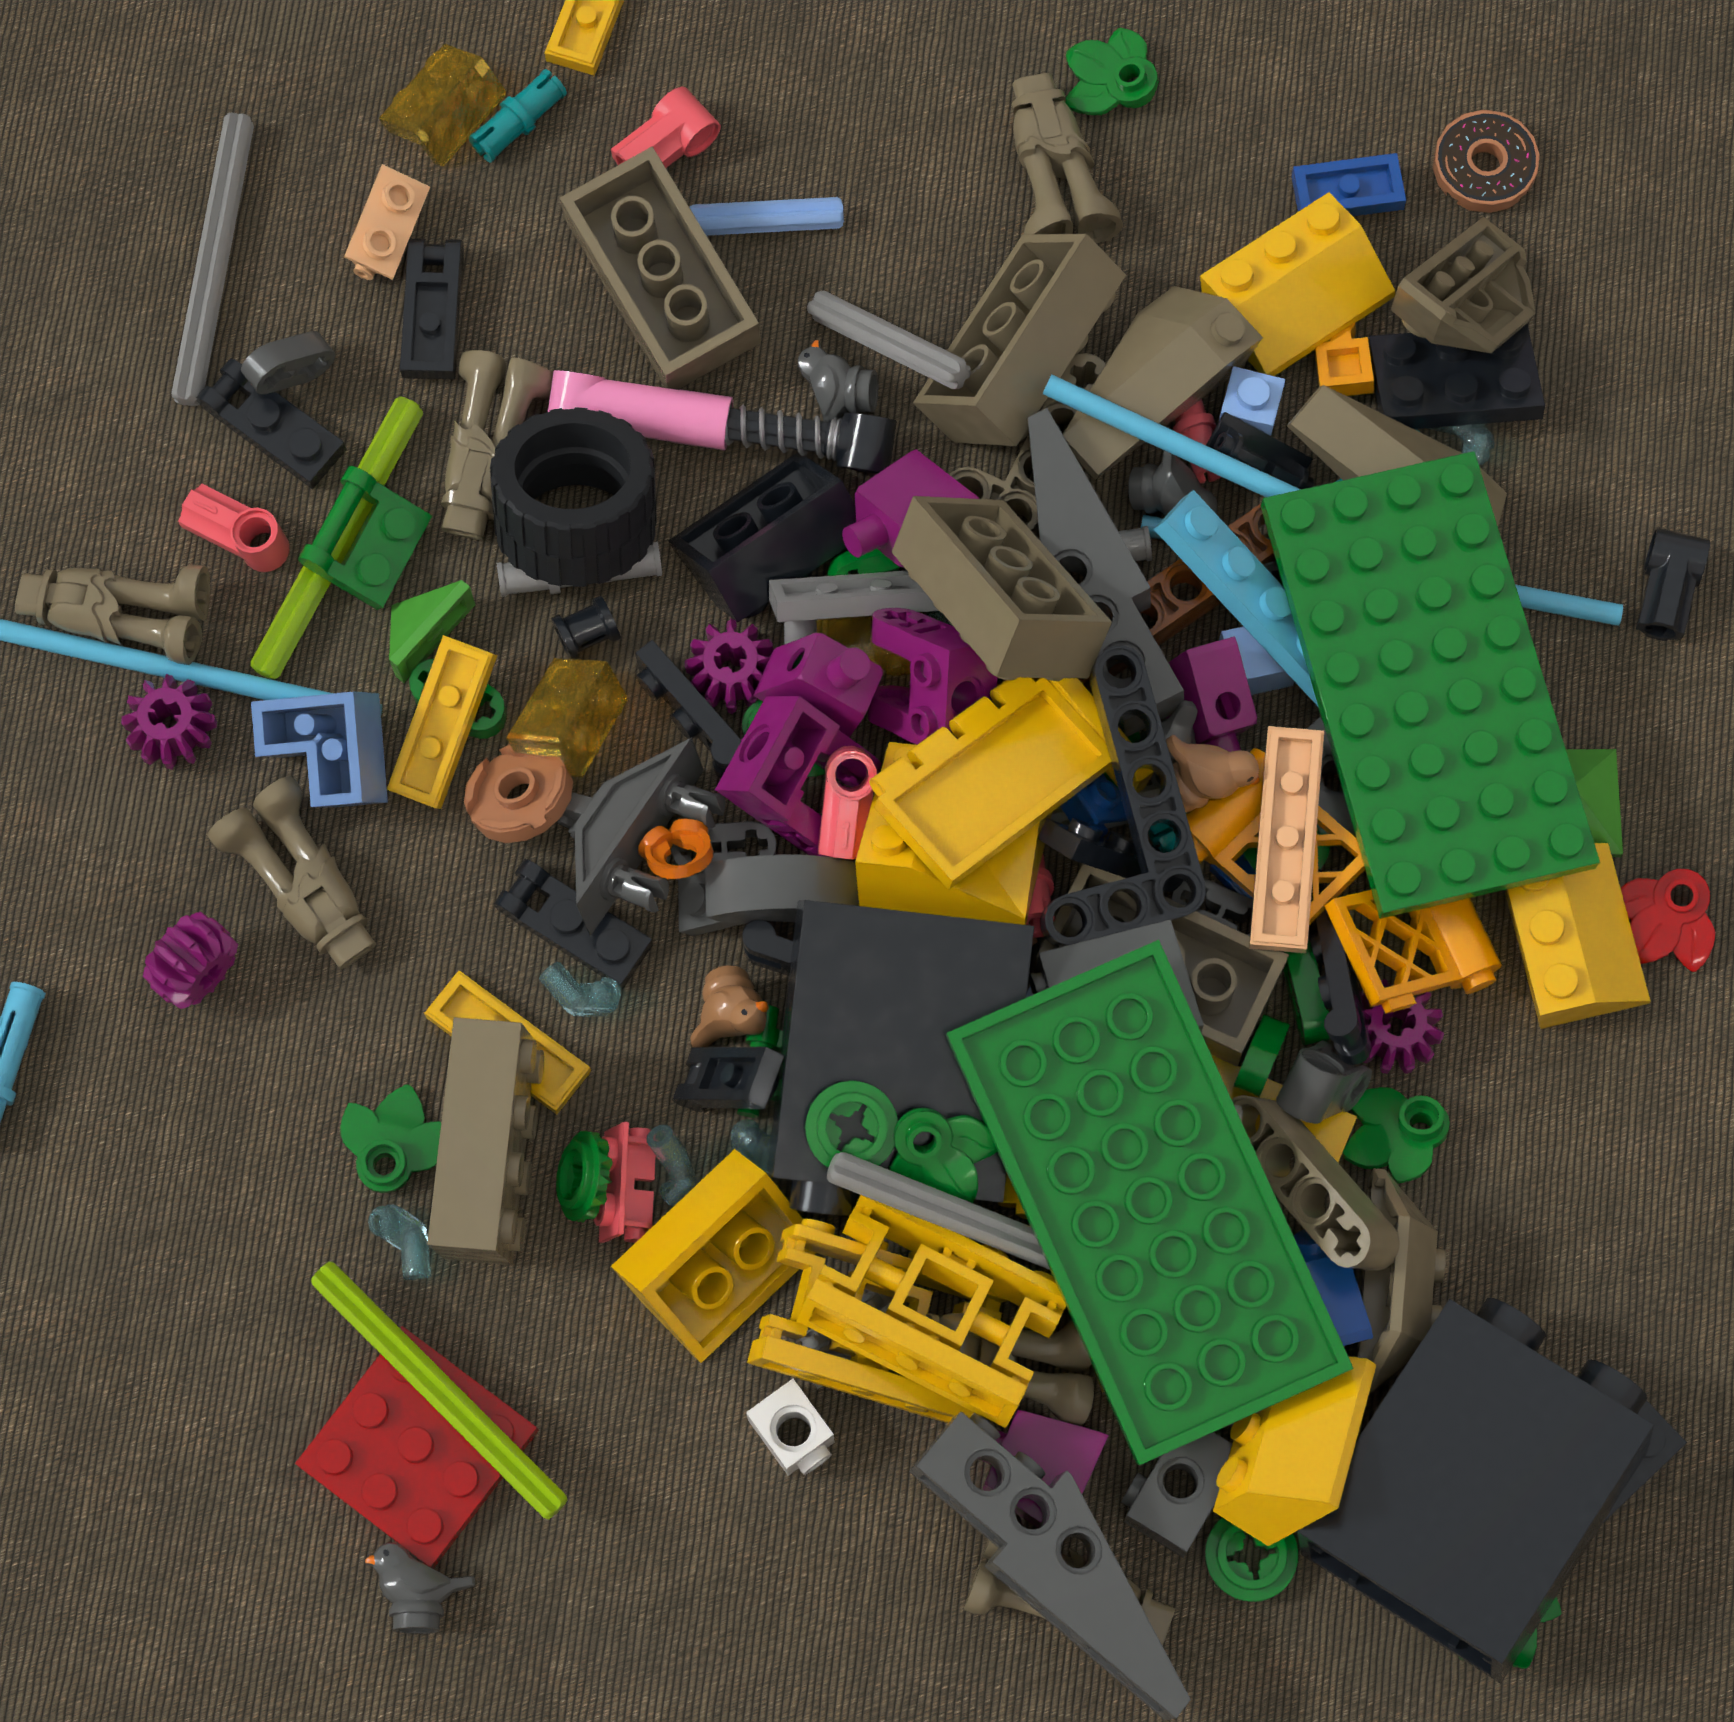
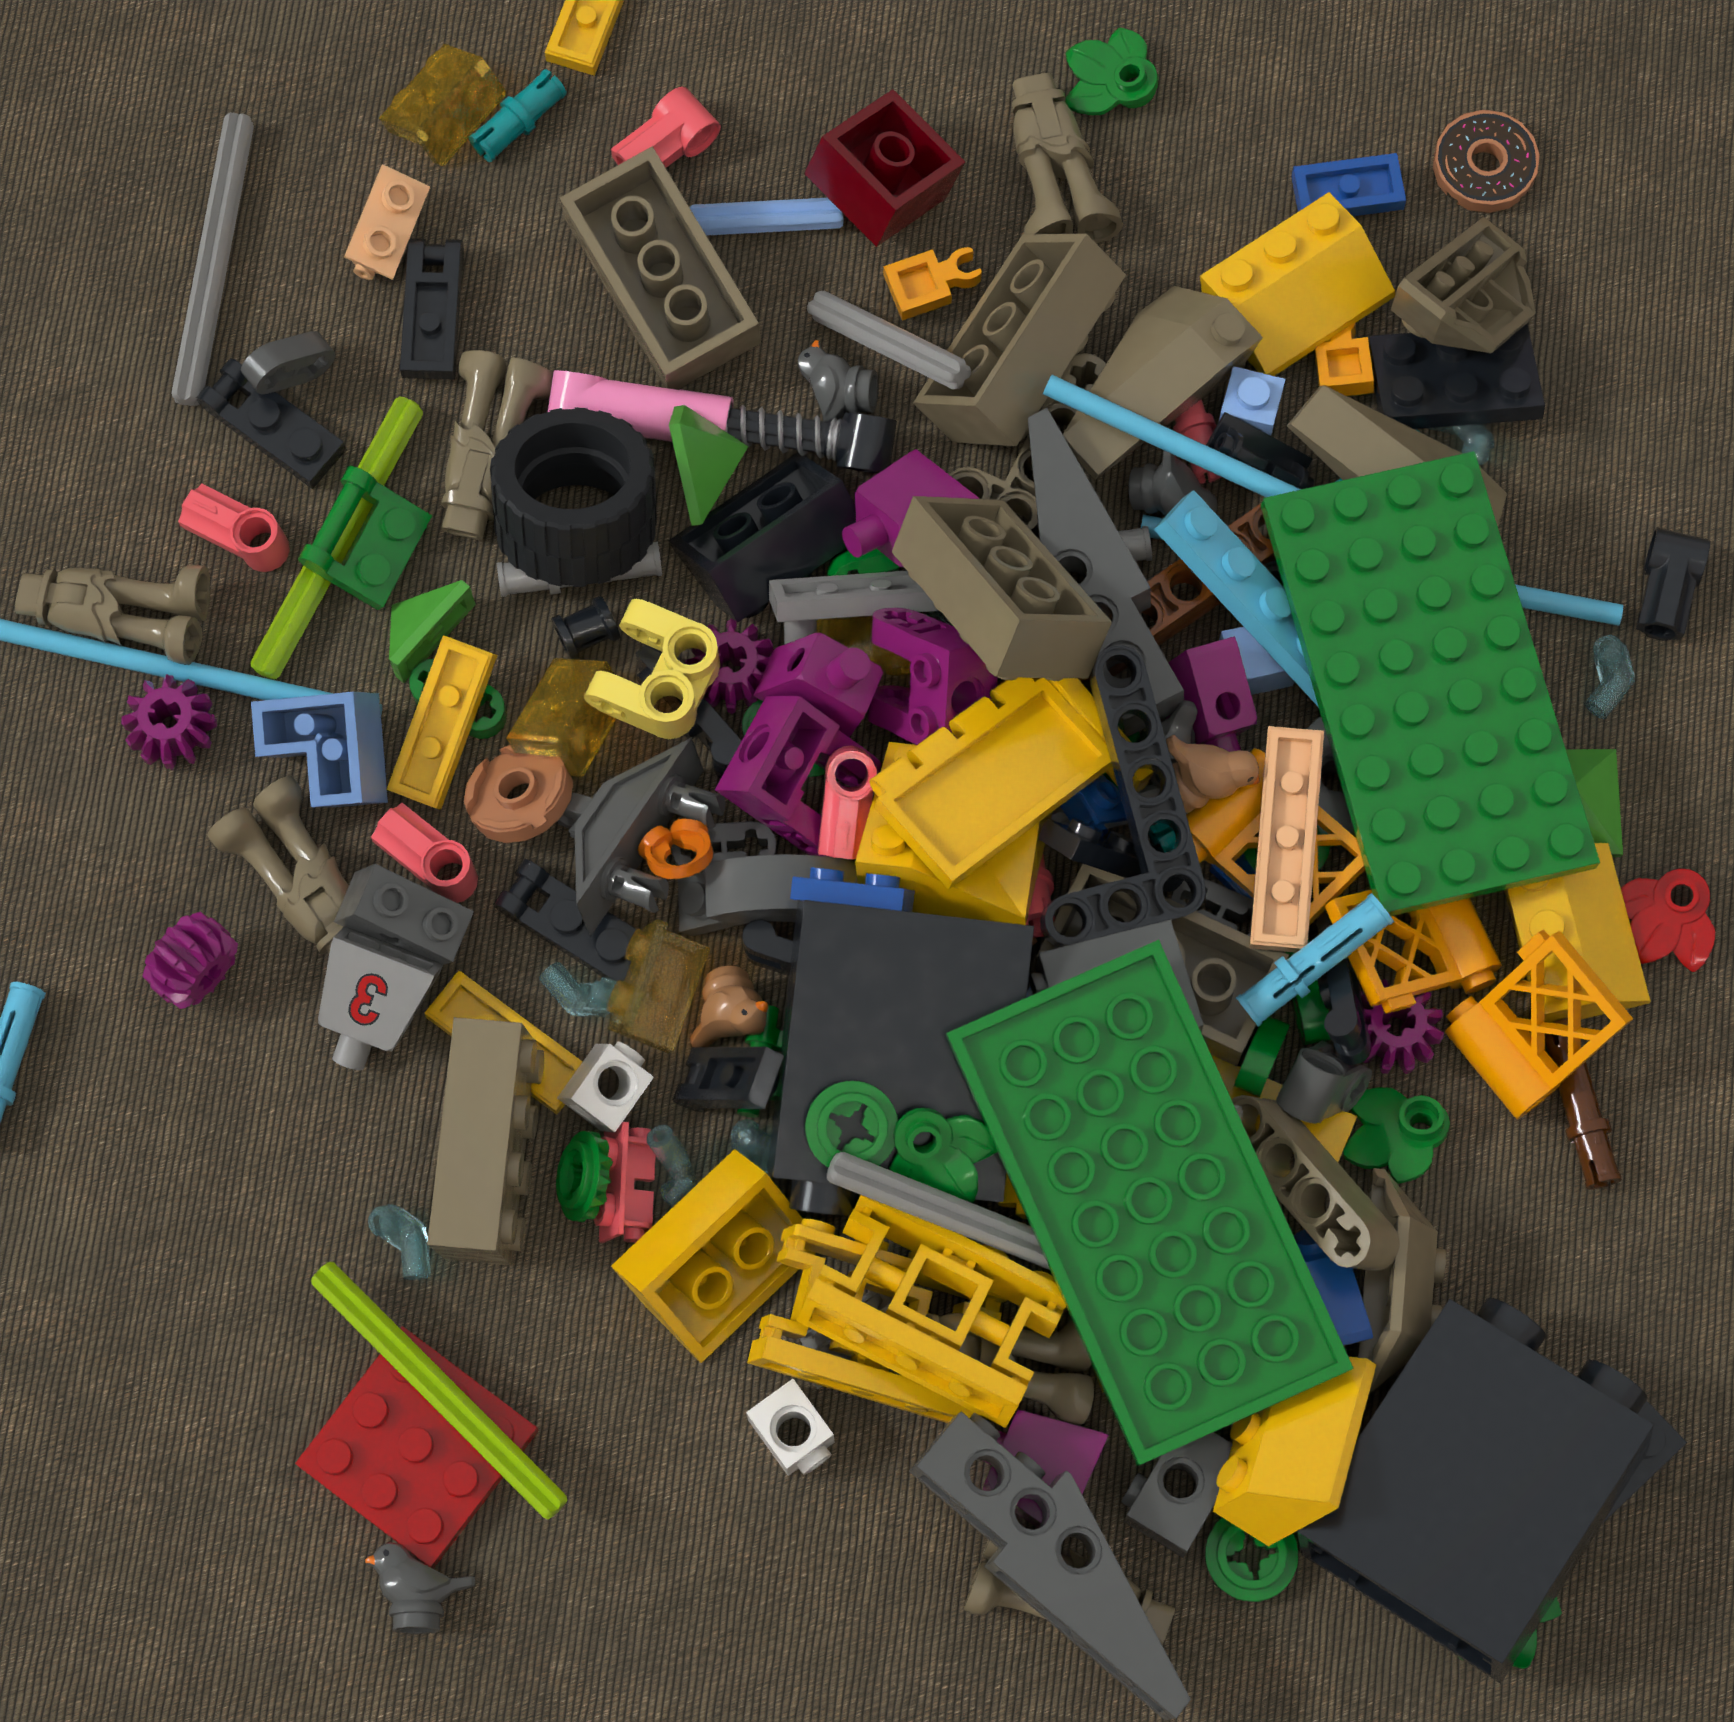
green plate [340,1084,441,1193] -> none
none -> light grey torso [318,927,443,1070]
none -> dark grey brick [334,864,474,965]
none -> coral piece [371,803,478,903]
none -> white brick [557,1041,654,1132]
none -> light yellow piece [584,599,720,739]
none -> clear yellow bracket [607,919,710,1053]
none -> bright green slope [669,405,748,526]
none -> blue plate [790,867,915,912]
none -> dark red brick [804,89,965,247]
none -> light orange plate [883,247,982,321]
none -> medium azure pin [1236,893,1394,1026]
none -> light orange piece [1445,929,1633,1120]
none -> reddish brown pin [1545,1018,1622,1190]
none -> clear light blue arm [1584,635,1635,719]

